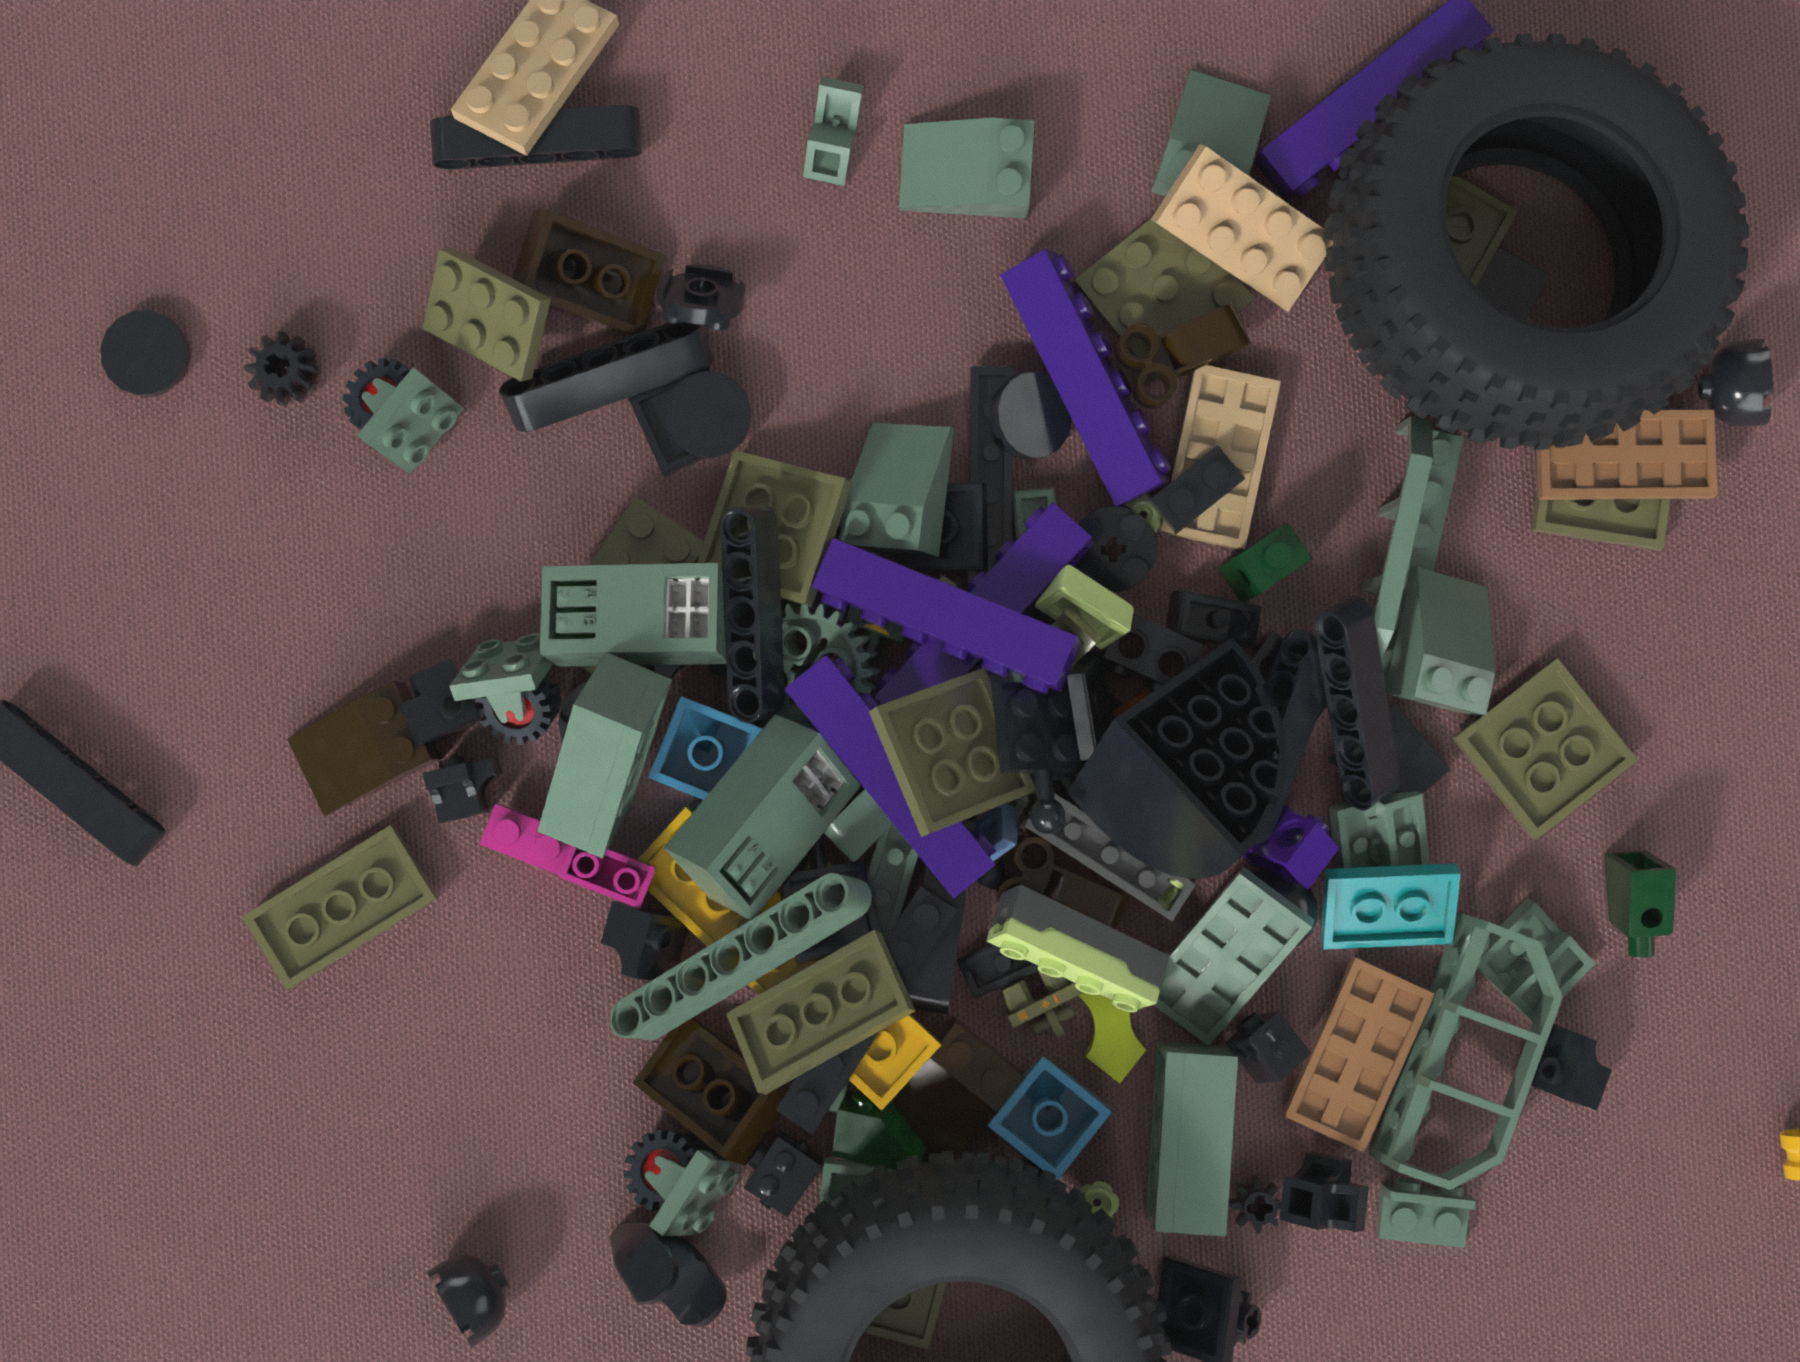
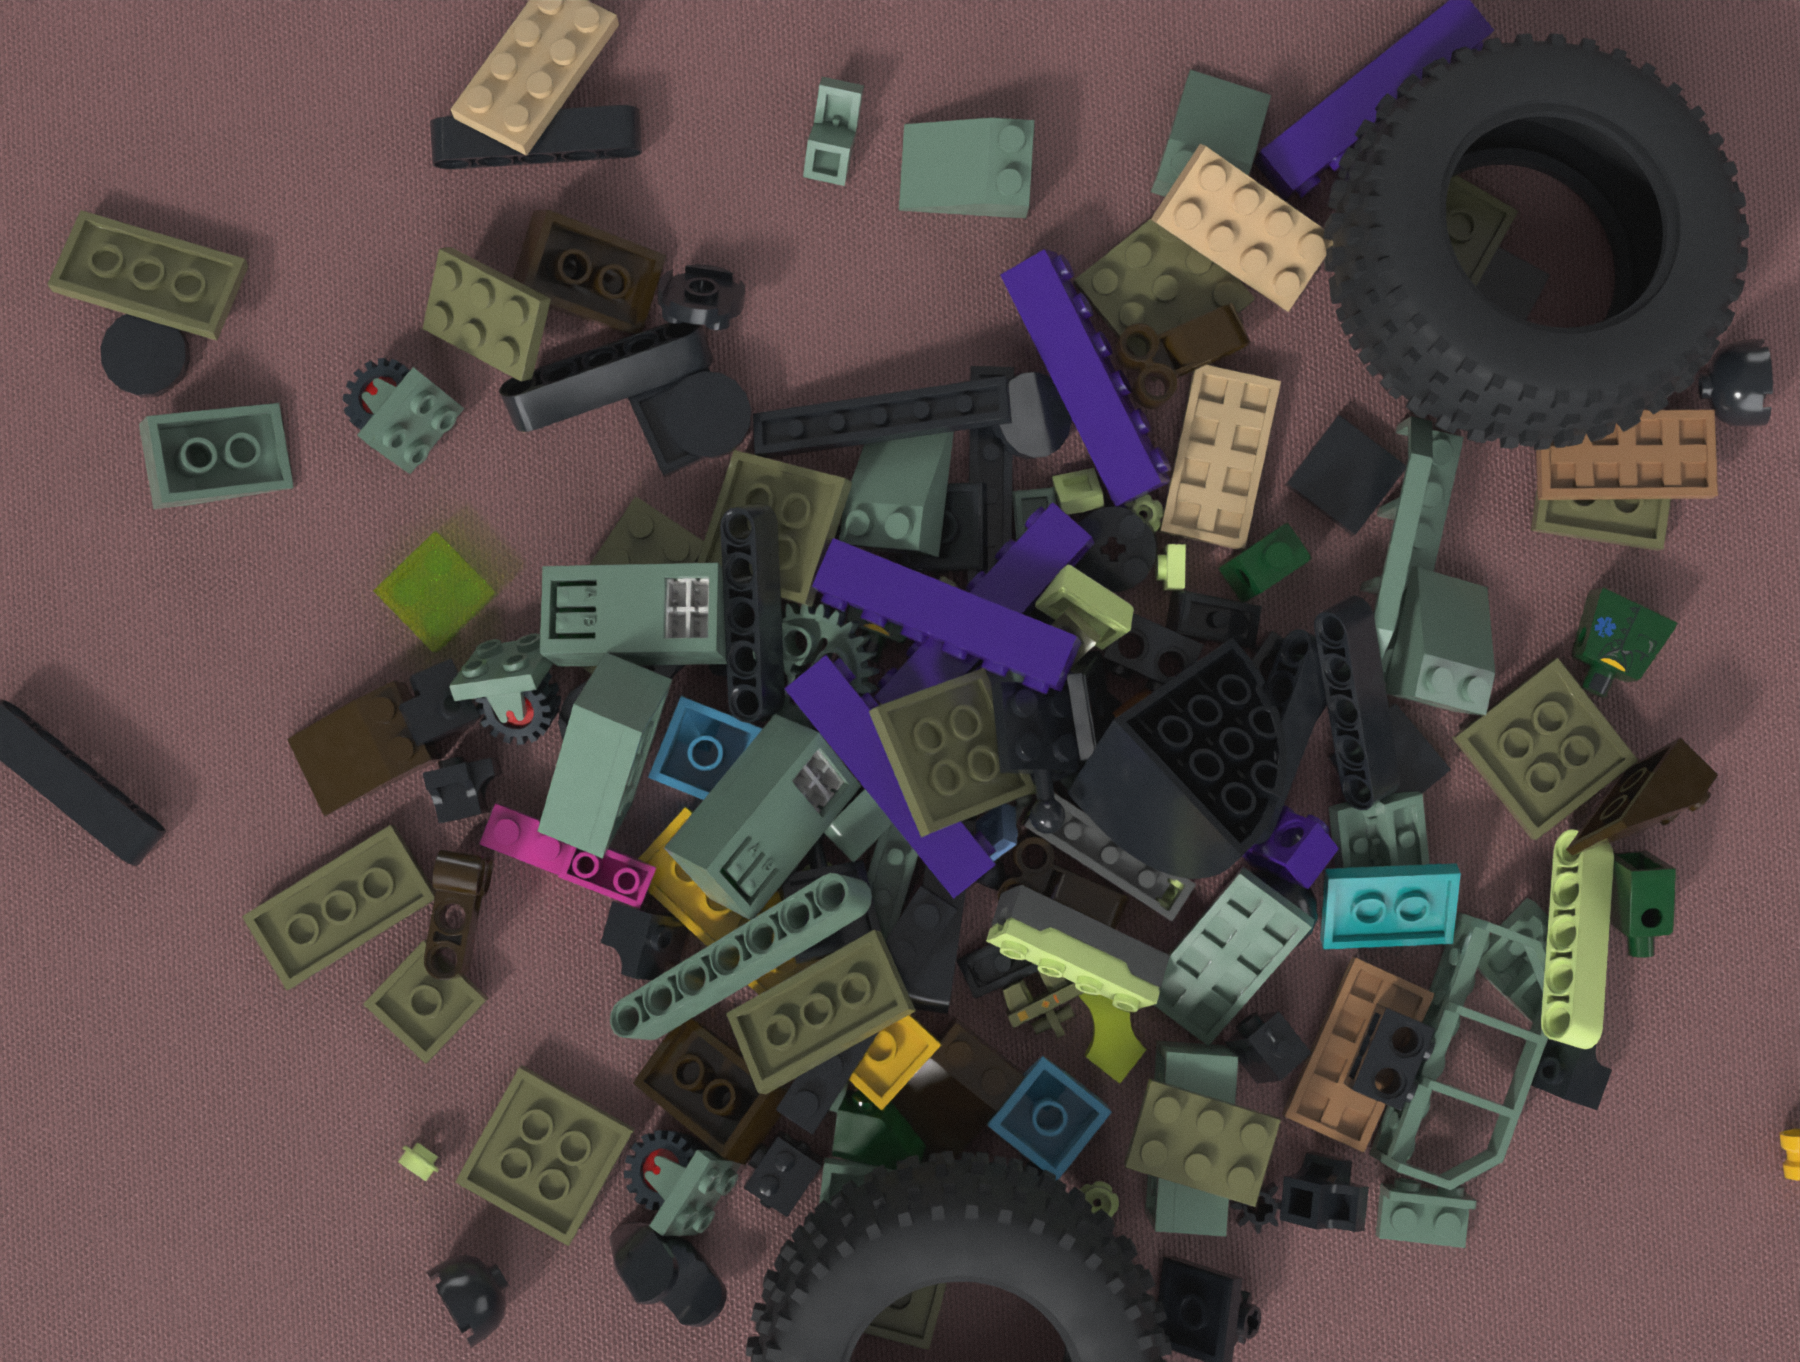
black gear [244,332,321,407] -> none
black plate [1149,445,1245,535] -> none
none -> olive plate [48,210,248,341]
none -> sand green slope [139,403,294,509]
none -> olive plate [363,939,489,1064]
none -> clear neon green plate [373,531,498,653]
none -> yellowish green plate [398,1142,439,1181]
none -> dark brown piece [424,849,493,980]
none -> olive plate [455,1065,635,1246]
none -> black plate [753,376,1012,458]
none -> yellowish green plate [1052,468,1104,515]
none -> olive plate [1124,1078,1281,1207]
none -> yellowish green plate [1155,544,1186,591]
none -> black tile [1285,415,1407,536]
none -> black brick [1343,1003,1436,1111]
none -> yellowish green beam [1541,829,1614,1049]
none -> dark brown slope [1566,737,1718,856]
none -> dark green torso [1572,587,1678,698]

